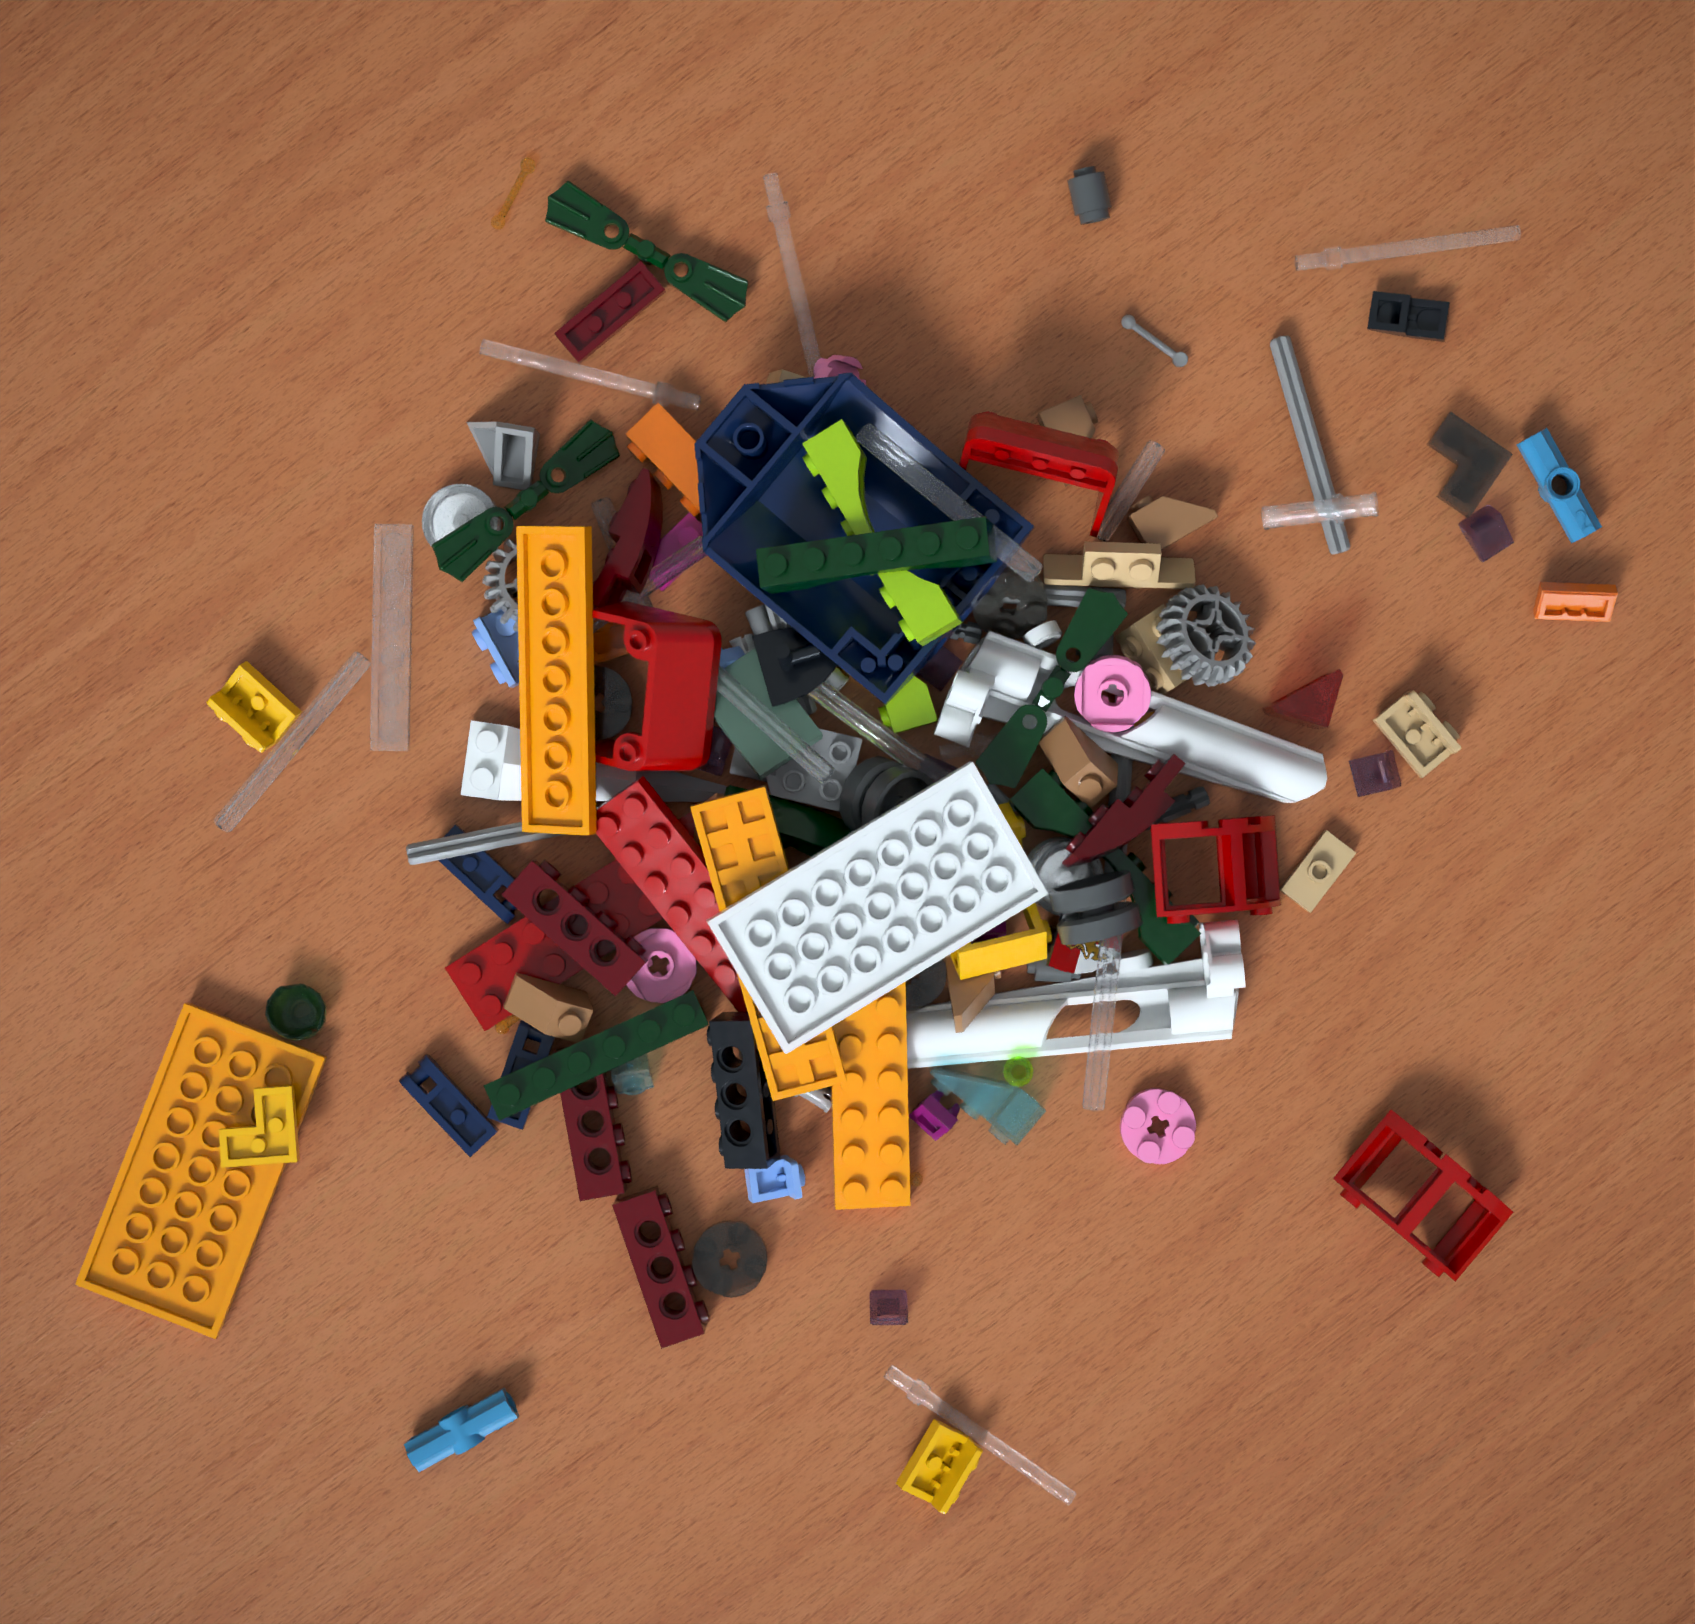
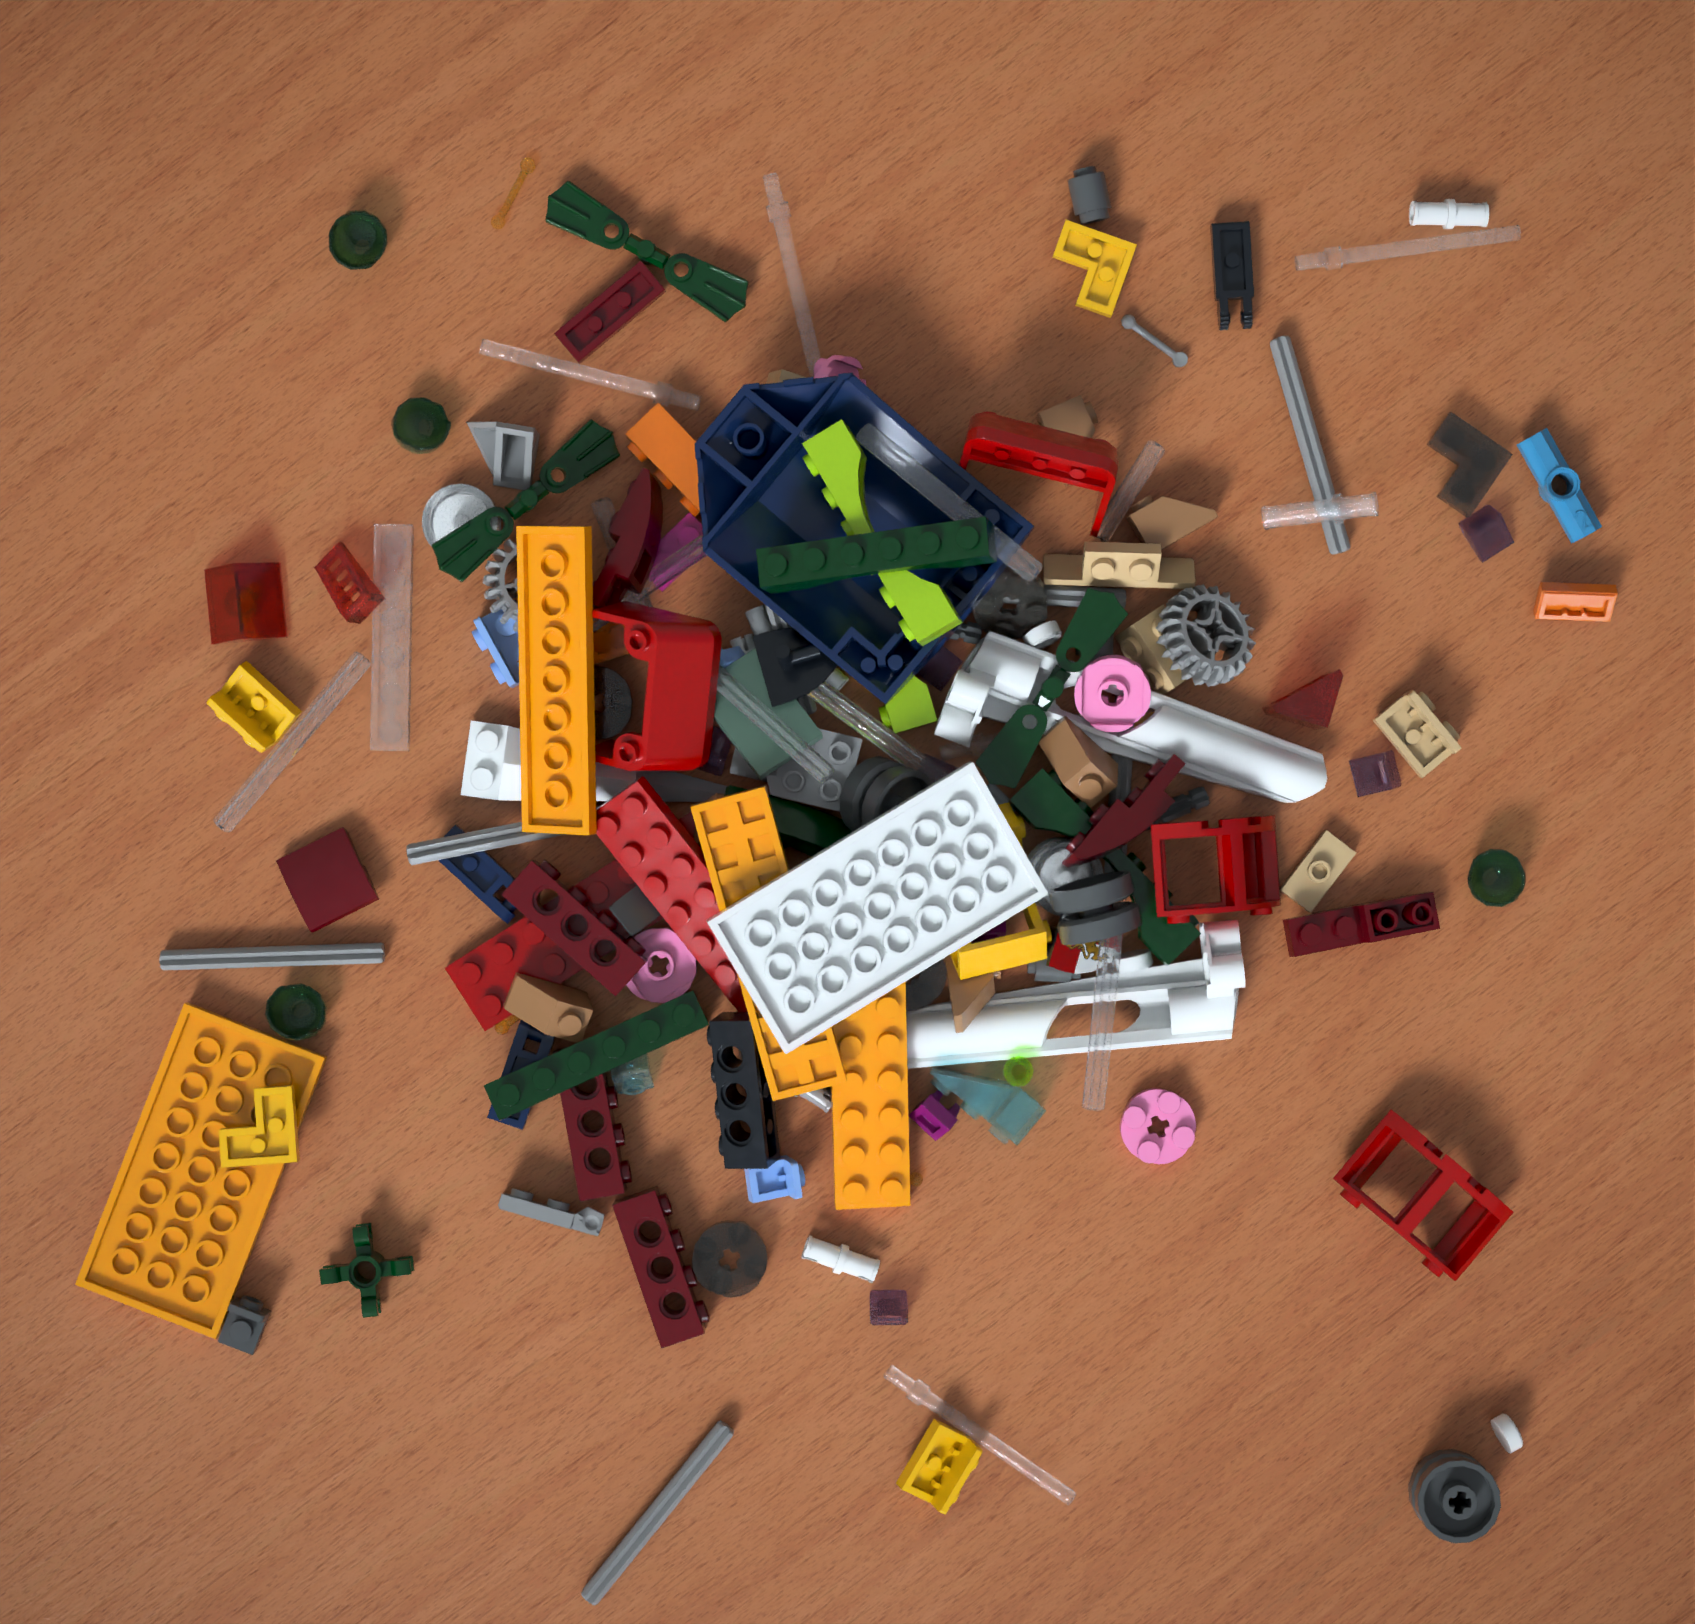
dark blue plate [399,1054,499,1157] -> none
dark azure piece [404,1388,520,1472] -> none
black slope [1367,291,1450,342] -> none
none -> light grey axle [159,943,385,970]
none -> clear red slope [204,562,288,645]
none -> dark grey bracket [217,1295,271,1355]
none -> dark red slope [276,827,379,933]
none -> clear red slope [314,542,385,624]
none -> dark green pin [319,1223,415,1318]
none -> clear green hair [328,209,388,270]
none -> clear green hair [391,397,451,454]
none -> light grey hinge [498,1188,605,1236]
none -> light grey axle [581,1420,734,1605]
none -> dark grey slope [609,886,661,937]
none -> white pin [801,1235,880,1283]
none -> yellow plate [1052,220,1137,318]
none -> black hinge [1210,221,1254,330]
none -> dark red slope [1283,892,1440,957]
none -> dark grey wheel [1408,1449,1501,1543]
none -> white pin [1409,199,1489,229]
none -> clear green hair [1467,849,1526,907]
none -> white tile [1491,1413,1523,1454]

